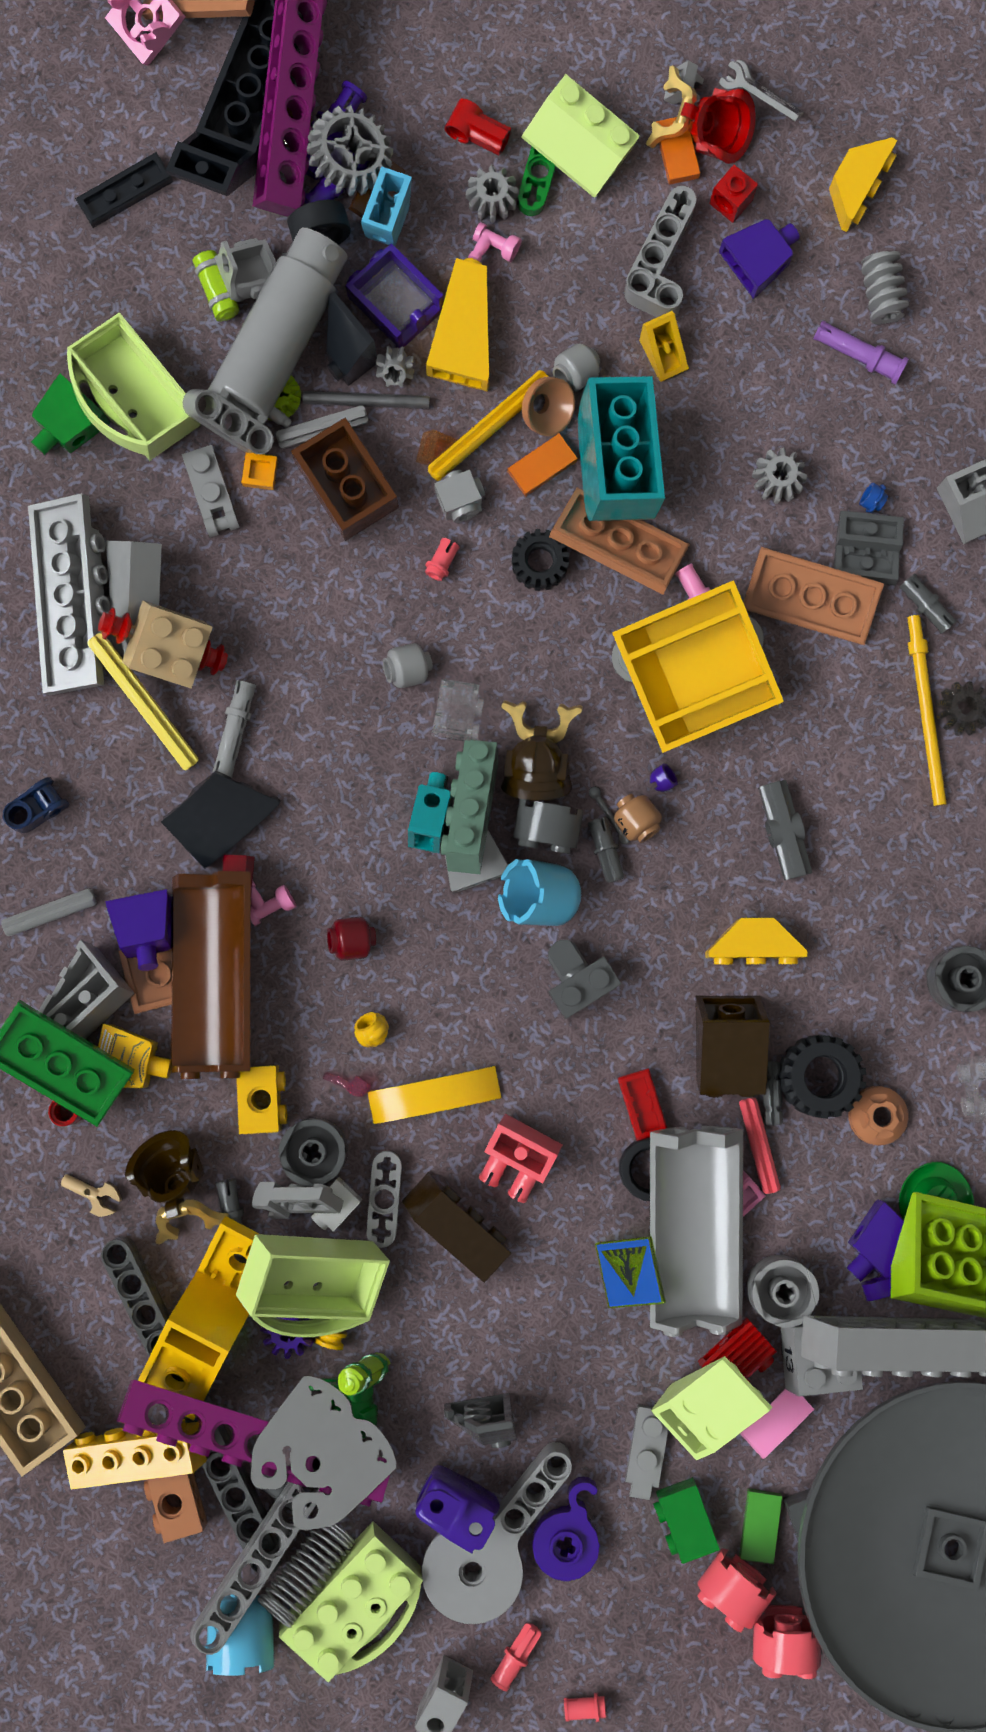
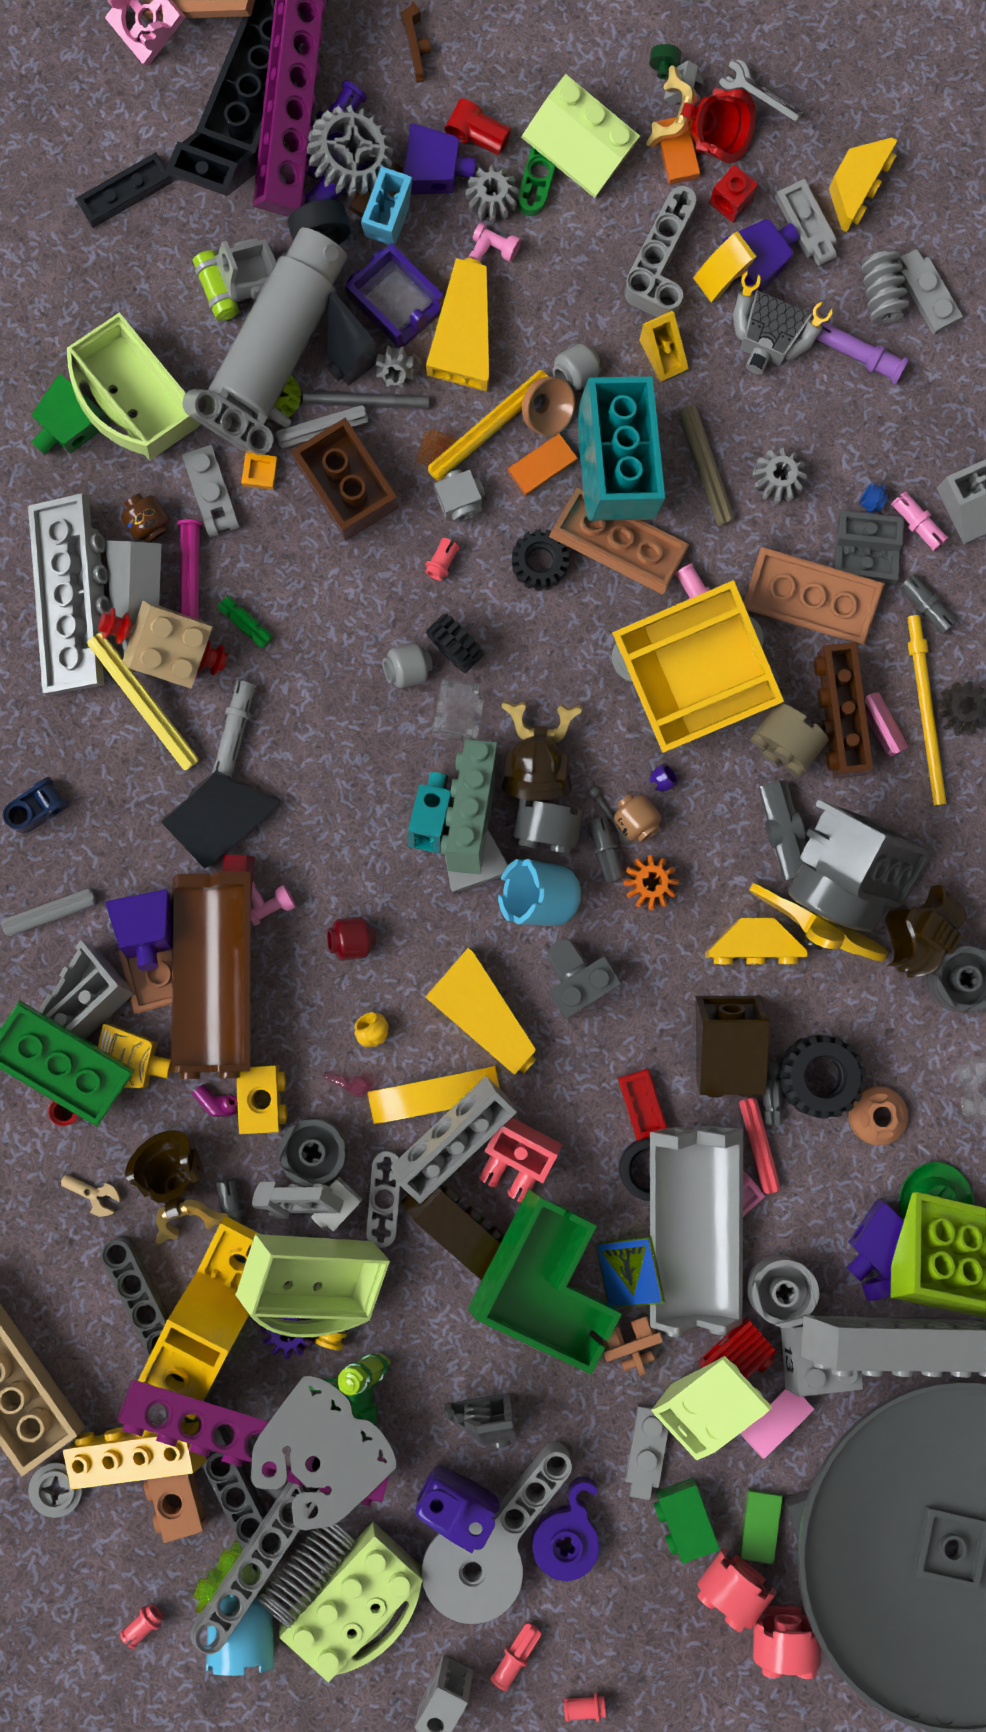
none -> light grey gear [28,1461,83,1518]
none -> coral pin [120,1604,164,1649]
none -> reddish brown head [121,493,170,543]
none -> dark pink axle [177,519,203,679]
none -> magenta arm [192,1084,238,1117]
none -> clear neon green slope [193,1541,243,1614]
none -> green axle [218,596,273,648]
none -> light grey brick [390,1076,517,1204]
none -> reddish brown piece [400,1,431,83]
none -> dark purple torso [403,123,476,194]
none -> yellow slope [425,948,536,1075]
none -> black tyre [426,613,484,673]
none -> green piece [467,1189,622,1375]
none -> nougat hips [603,1316,663,1377]
none -> orange gear [623,855,679,911]
none -> dark green tile [649,44,681,79]
none -> dark tan axle [679,405,734,526]
none -> yellow slope [693,231,756,303]
none -> torso [733,271,834,375]
none -> dark grey brick [749,799,933,962]
none -> dark tan brick [750,703,829,778]
none -> light grey hinge [775,179,837,266]
none -> reddish brown brick [814,642,873,779]
none -> bright pink slope [864,692,908,758]
none -> dark brown piece [885,885,967,978]
none -> bright pink pin [891,491,949,552]
none -> light grey hinge [898,249,963,335]

